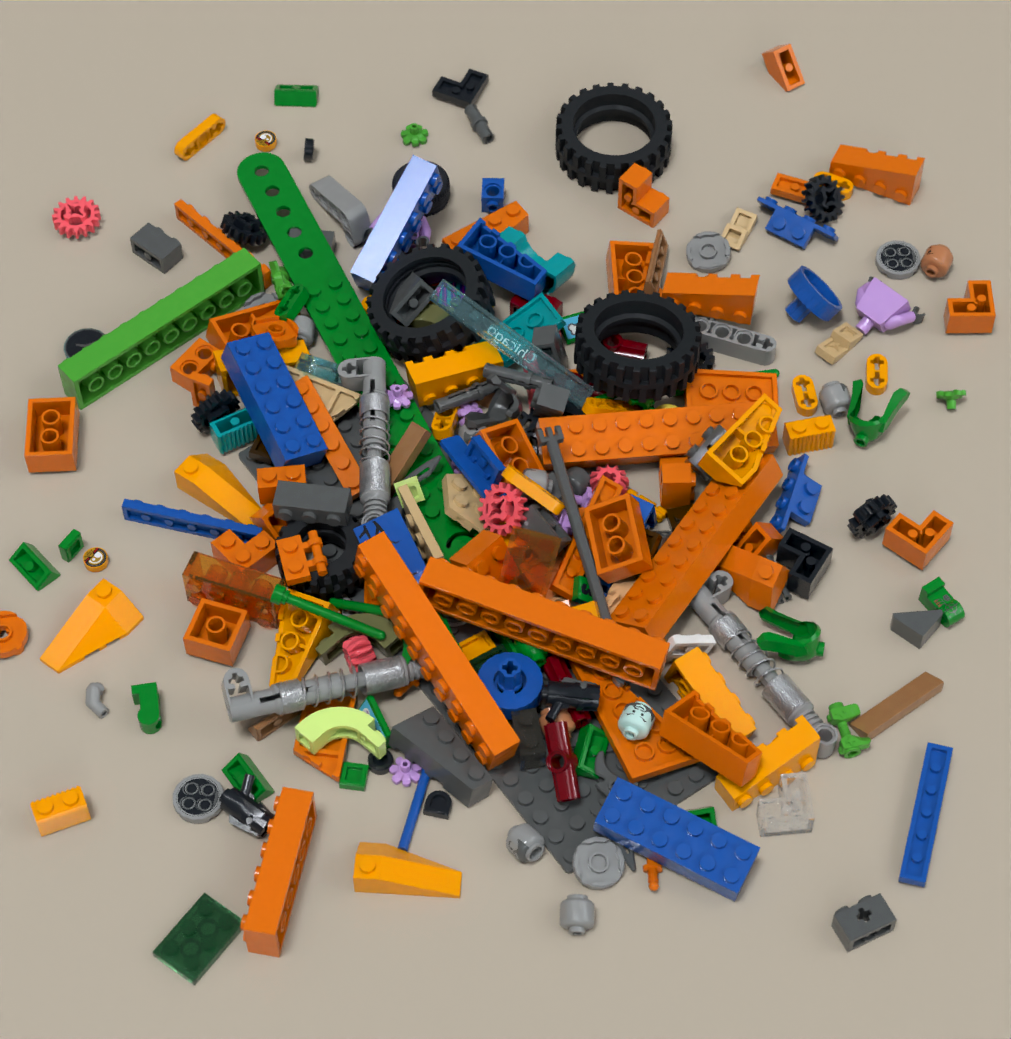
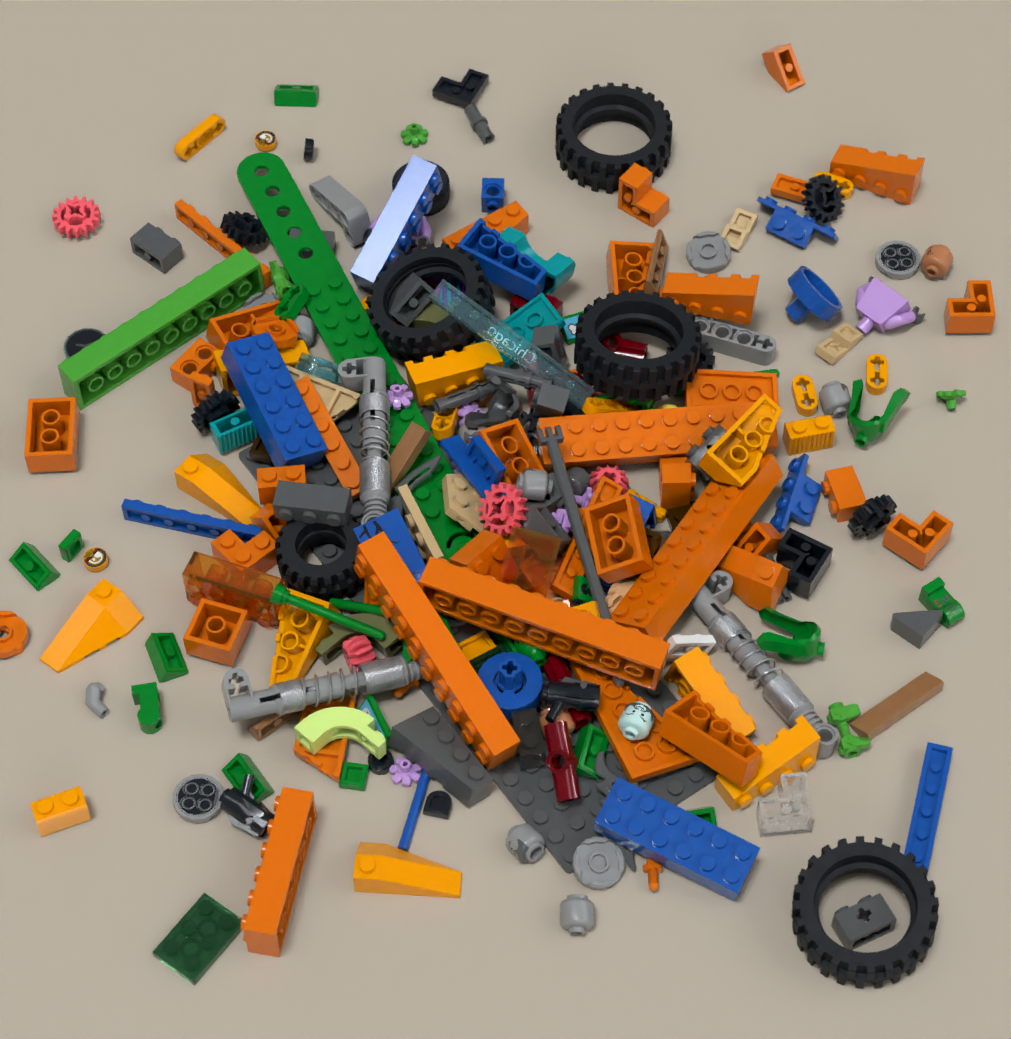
orange plate [276,530,328,586] -> none
yellowish green plate [394,476,425,508] -> none
light orange beam [501,464,565,516] -> none
none -> green slope [145,633,188,683]
none -> black tyre [792,836,939,989]
none -> orange brick [821,465,866,523]

